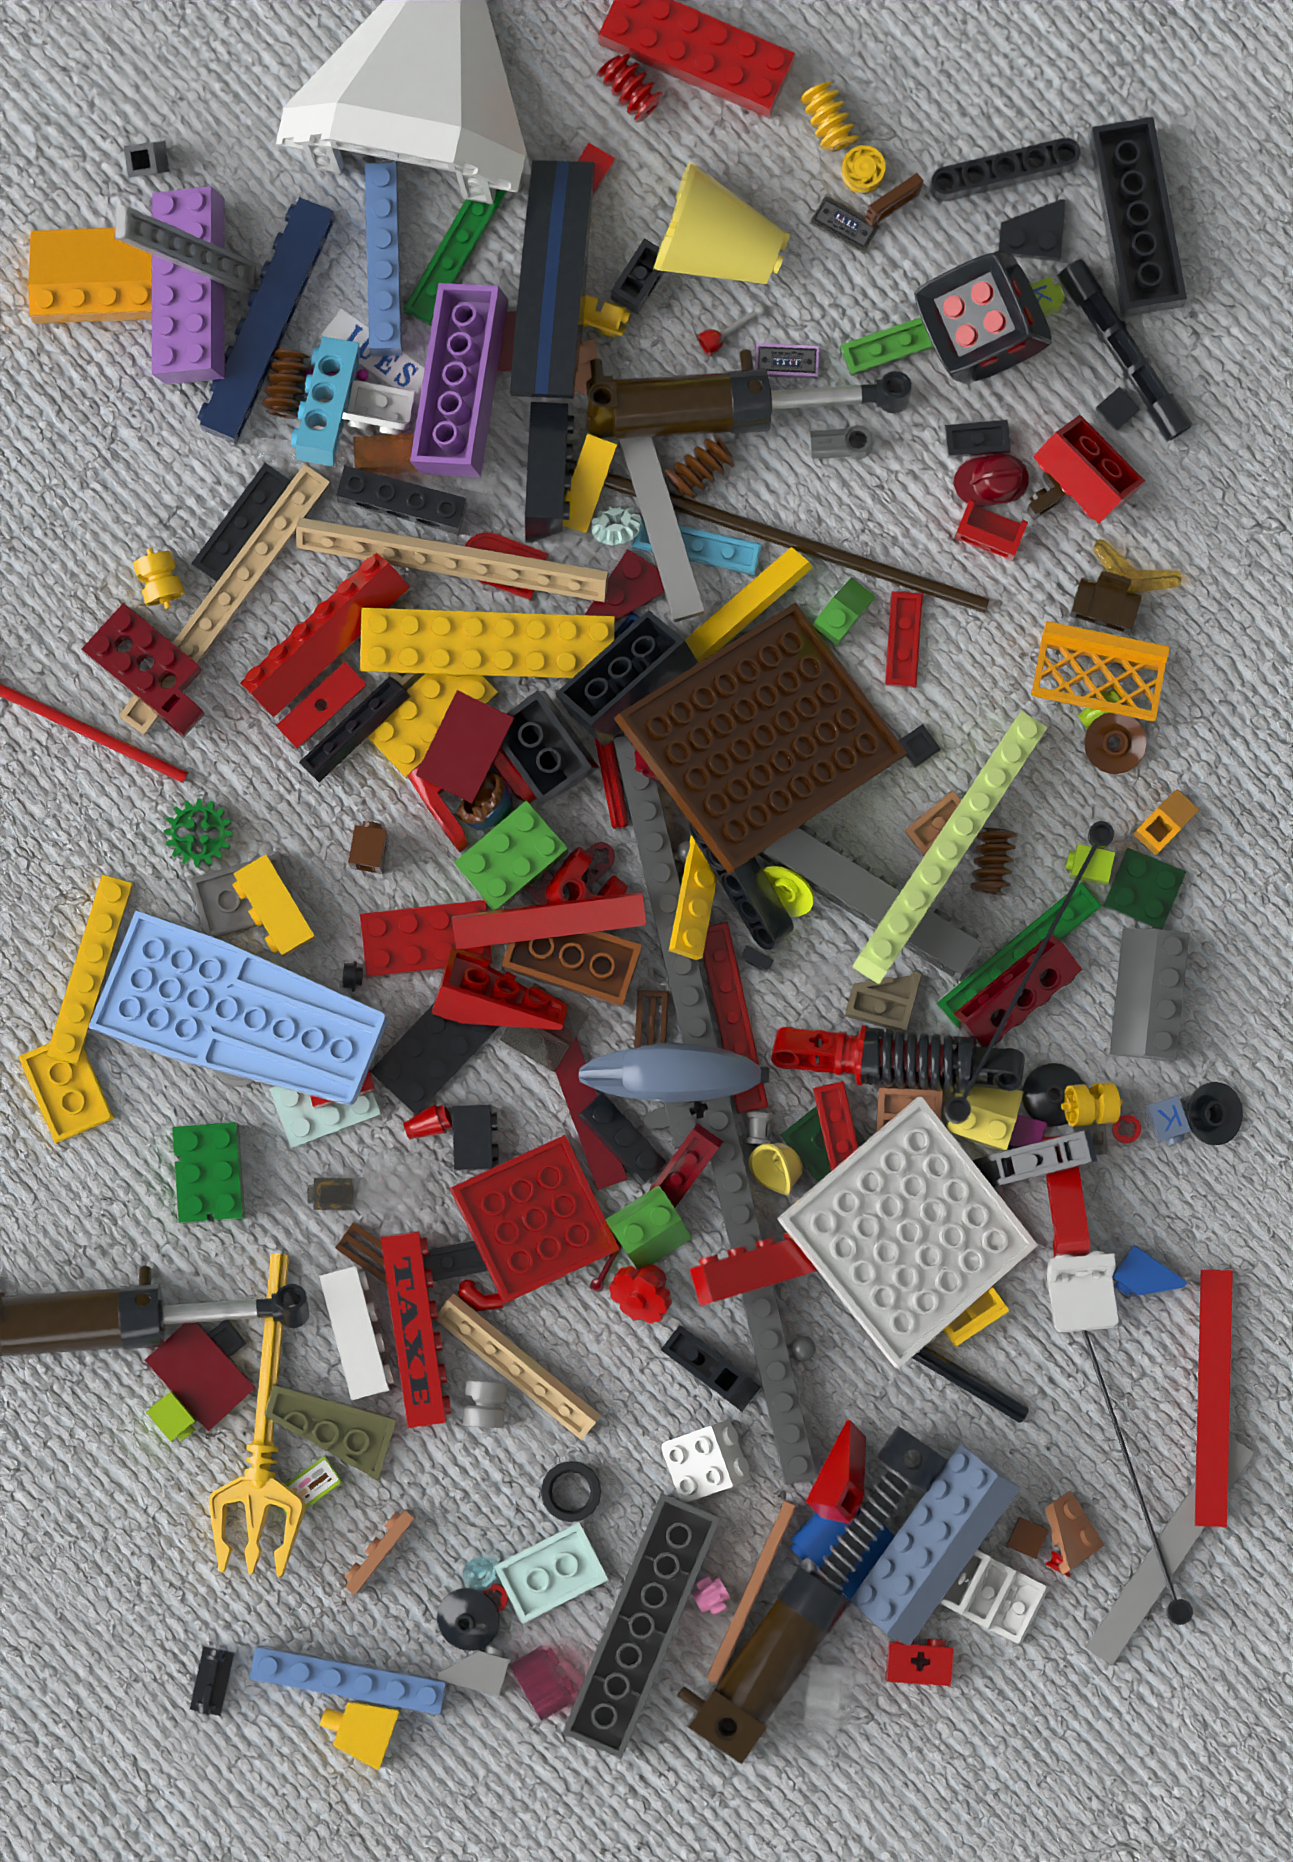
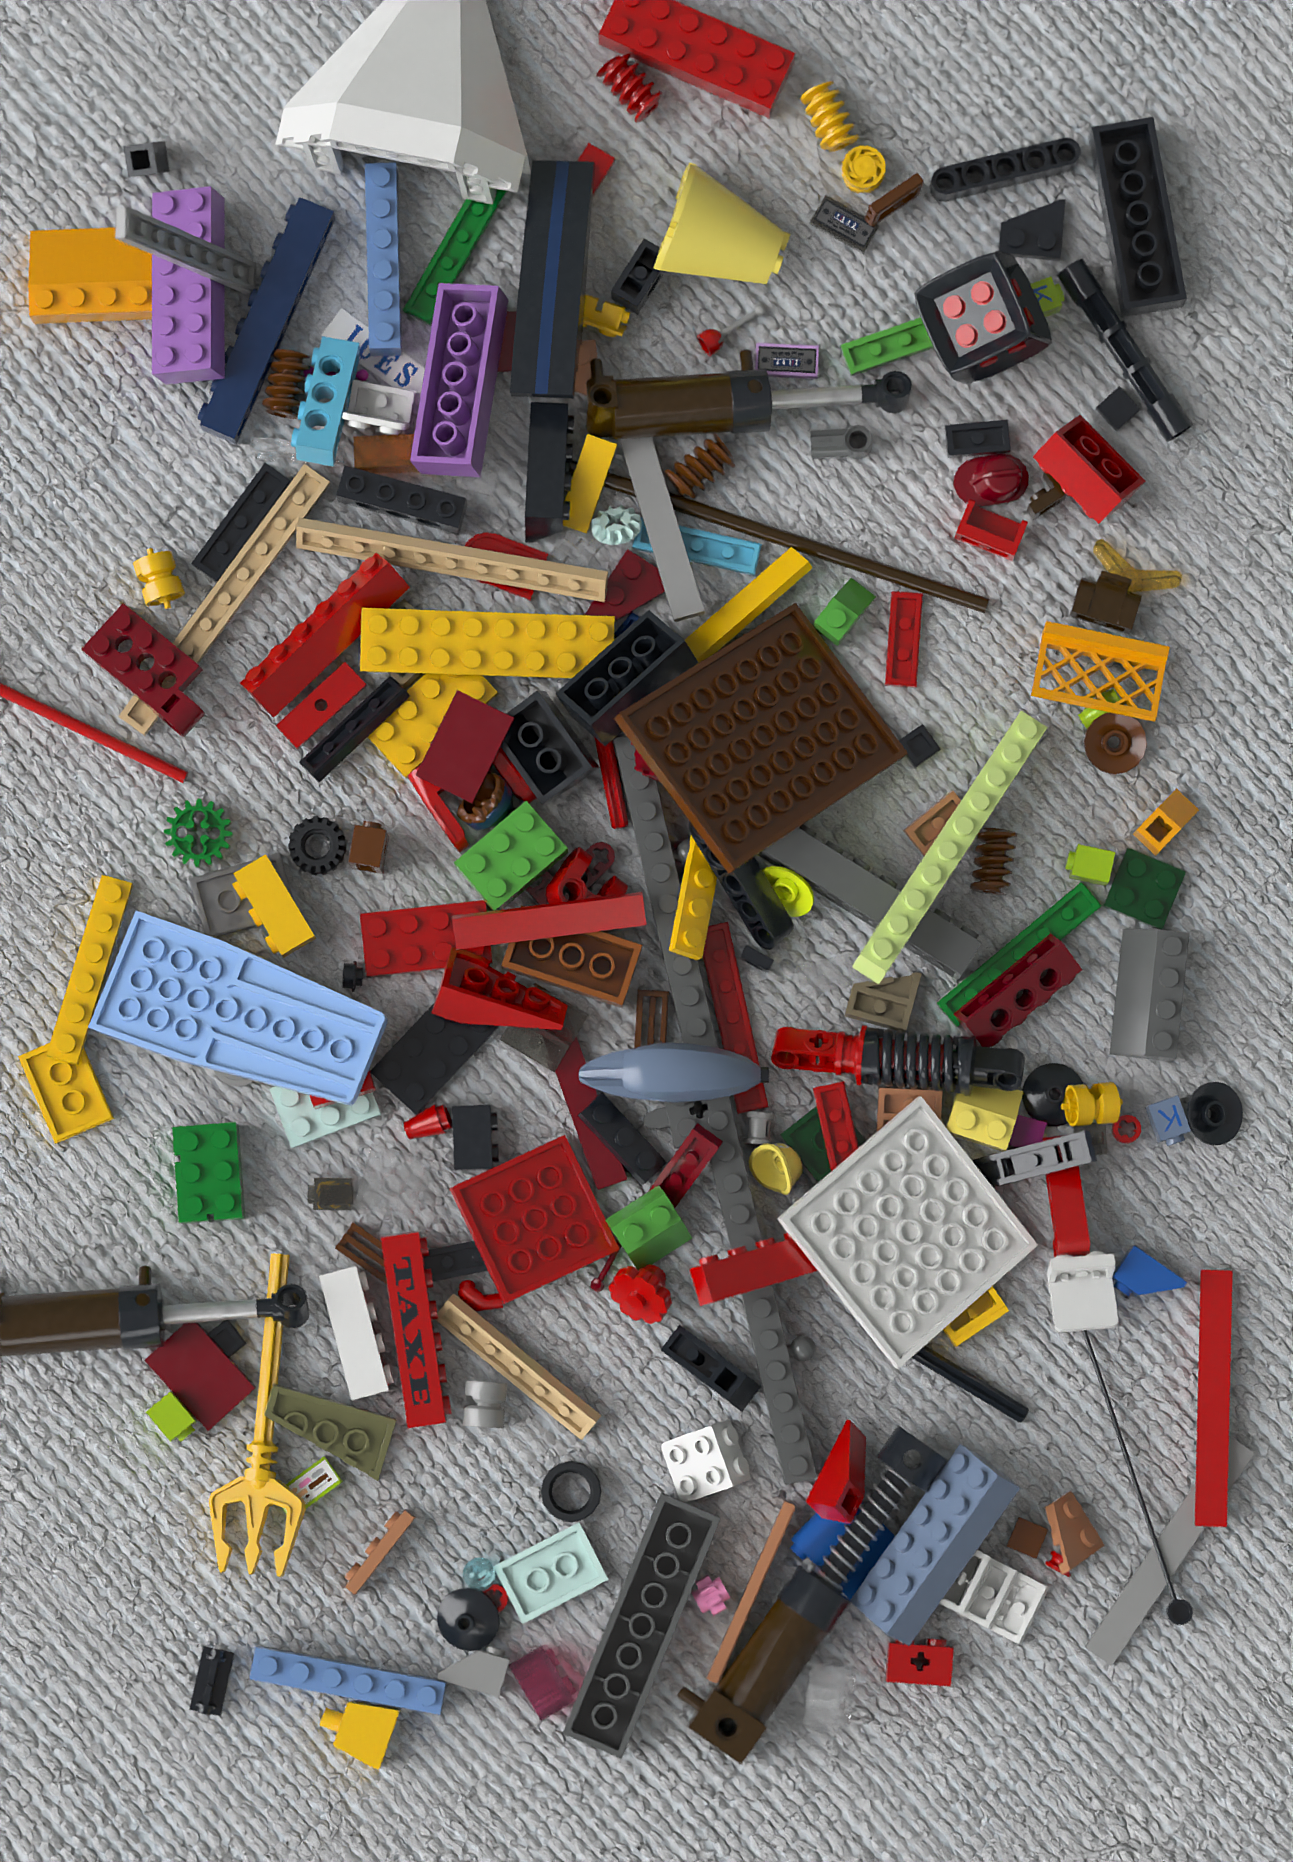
black piece [944,821,1114,1124] -> none
none -> black tyre [288,816,347,875]

